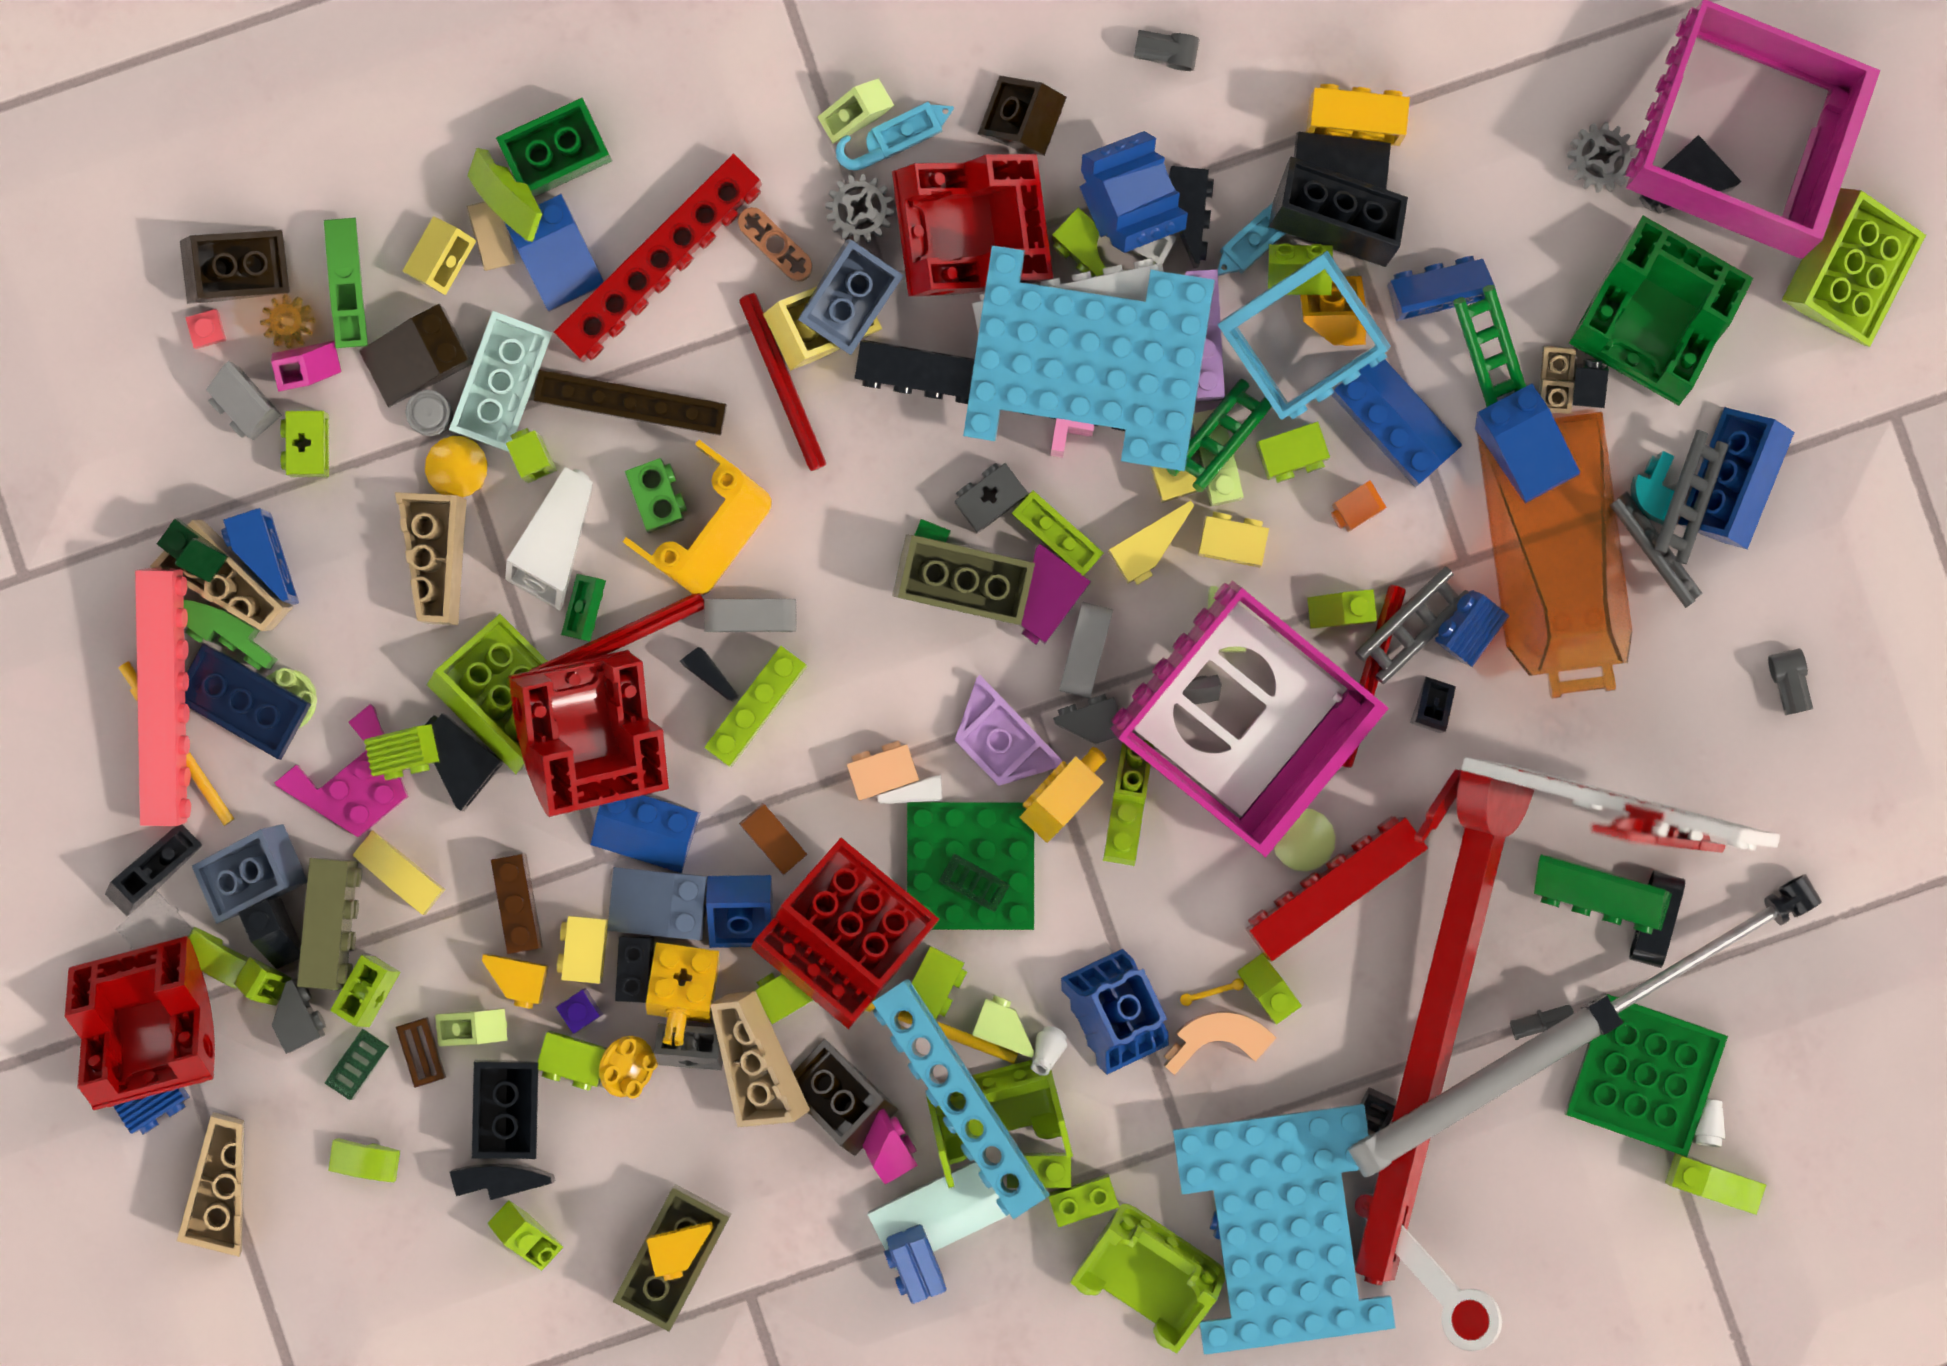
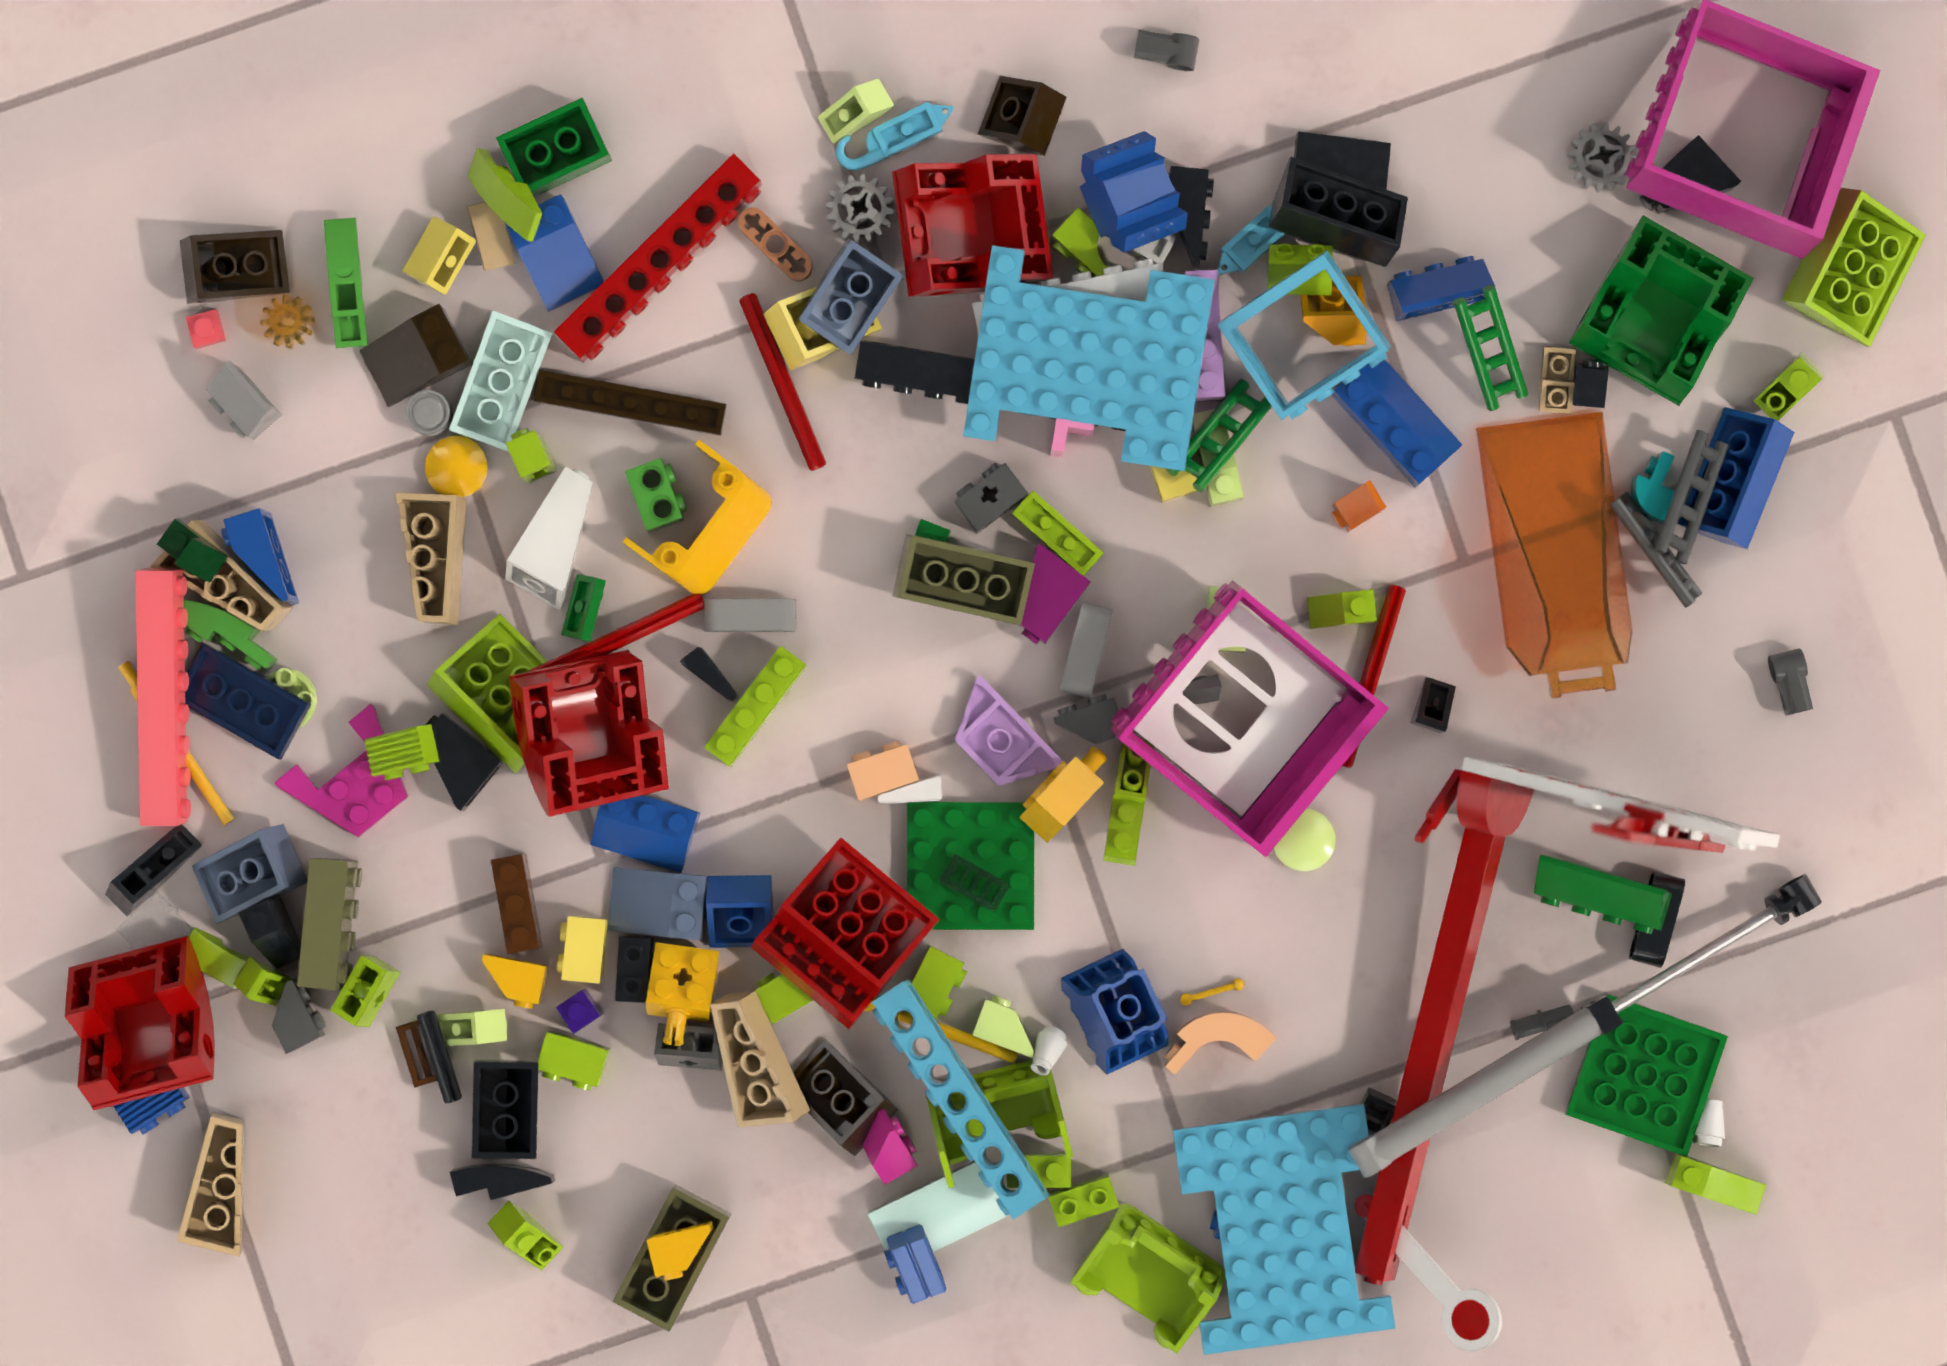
dark pink slope [271,341,341,392] -> none
lime brick [280,411,329,477] -> none
clear green slope [325,1029,389,1100] -> none
lime slope [328,1138,400,1182] -> none
light yellow slope [353,830,446,915] -> none
yellow dish [599,1035,658,1099] -> none
dark orange slope [739,803,808,875] -> none
light yellow slope [1108,501,1194,585] -> none
light yellow brick [1198,512,1269,568] -> none
lime slope [1236,953,1302,1025] -> none
red brick [1245,816,1429,962] -> none
lime brick [1256,421,1330,483] -> none
yellow brick [1306,84,1410,146] -> none
dark grey bar [1355,566,1469,685] -> none
blue brick [1435,590,1509,667] -> none
blue slope [1475,383,1580,503] -> none
none -> black axle [417,1010,462,1104]
none -> lime slope [1753,352,1824,421]

